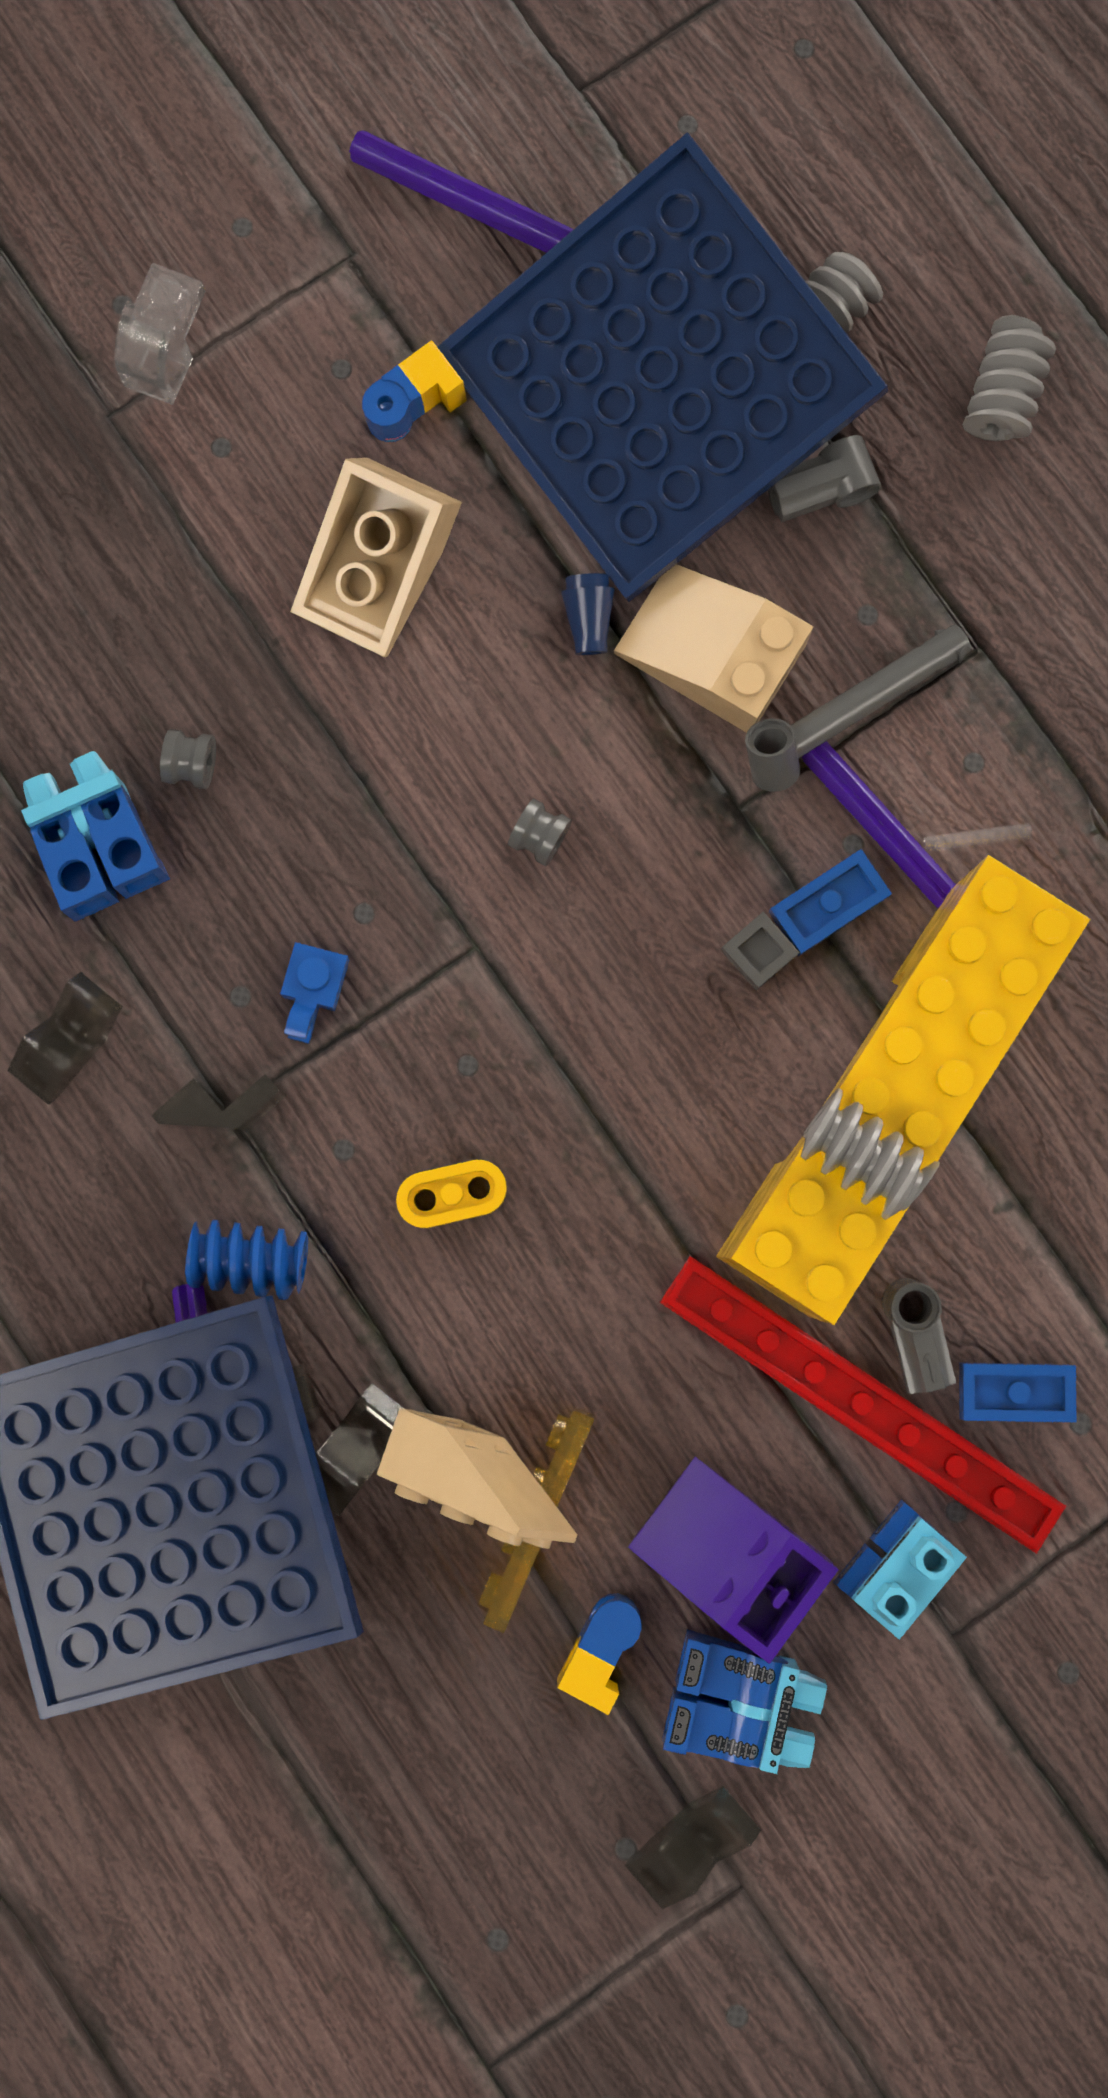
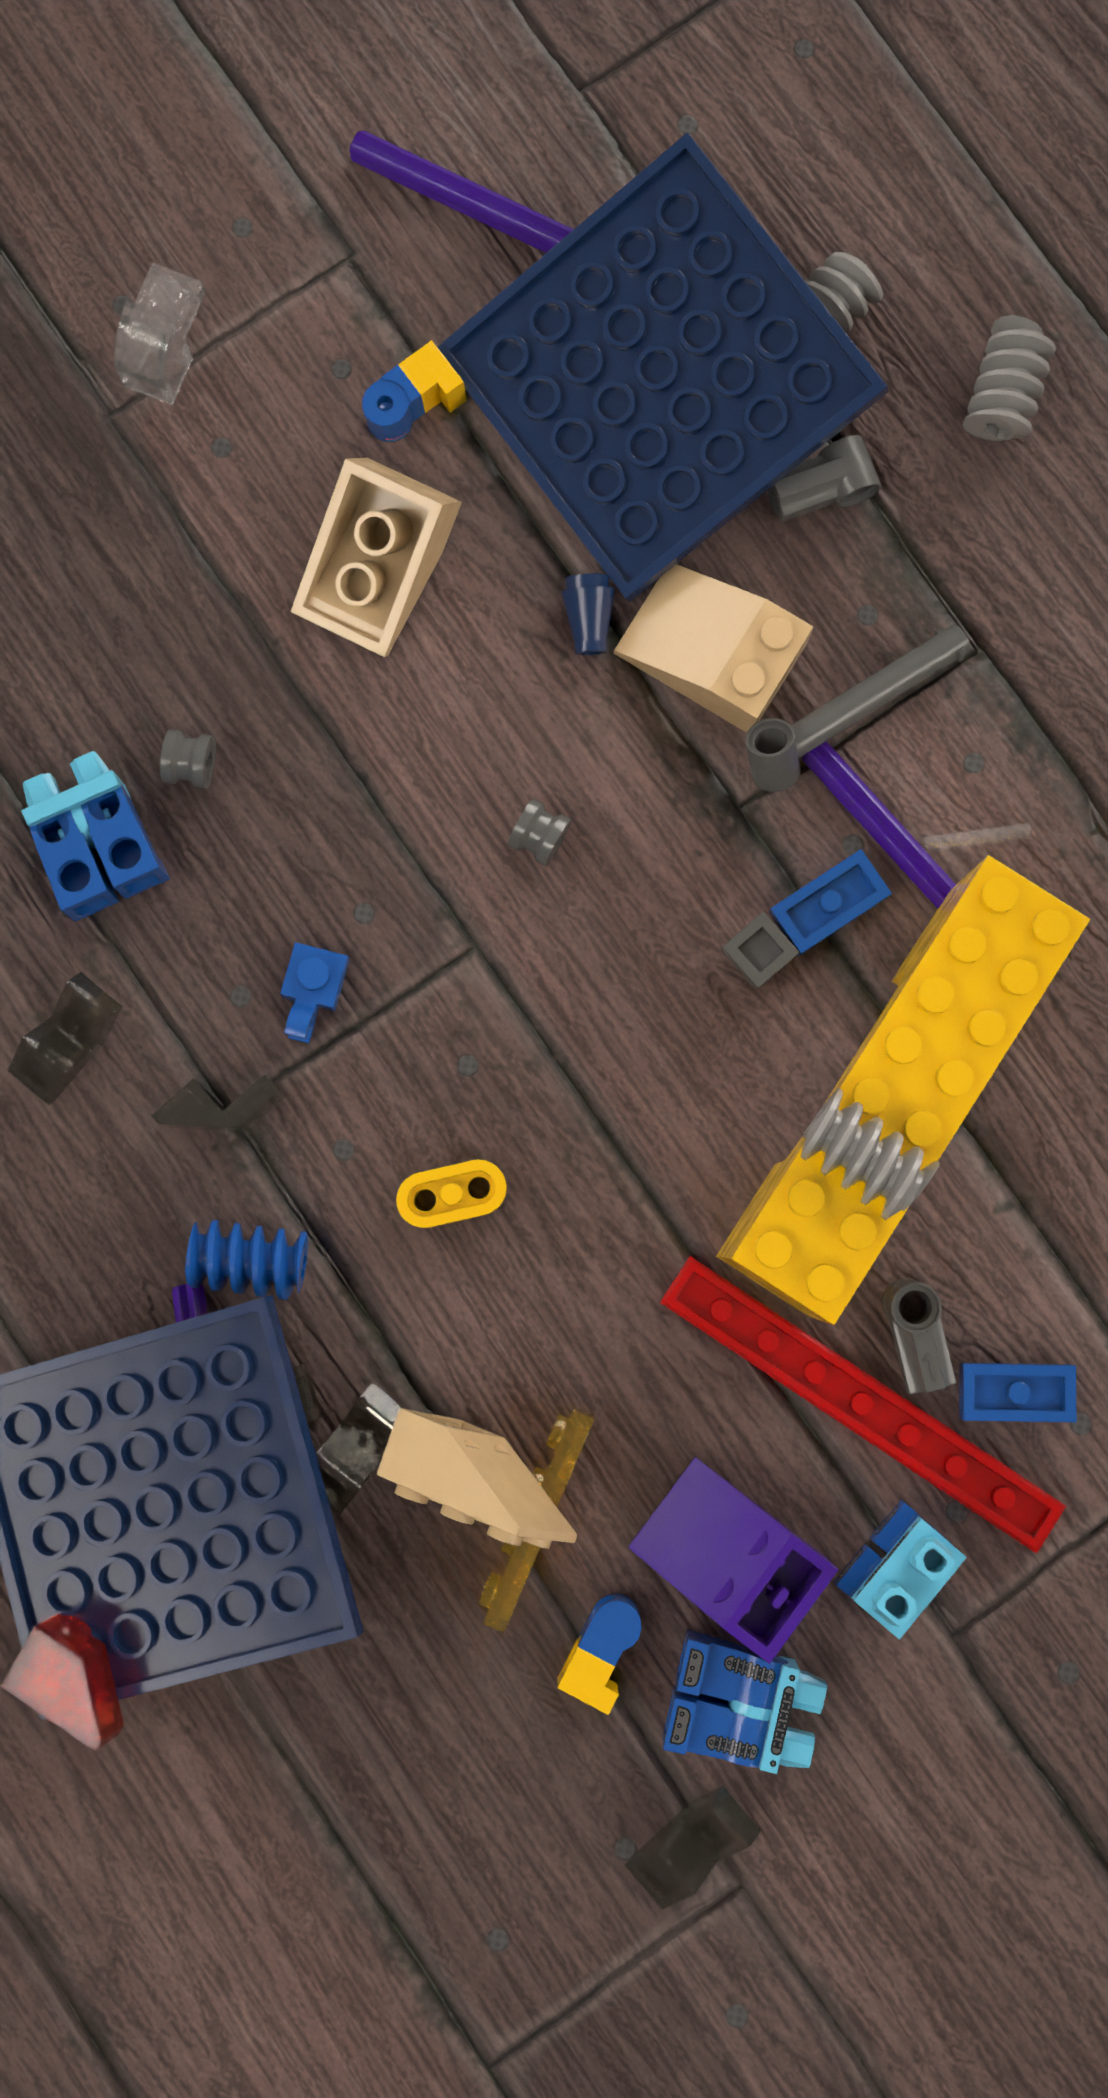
none -> clear red slope [1,1613,124,1751]

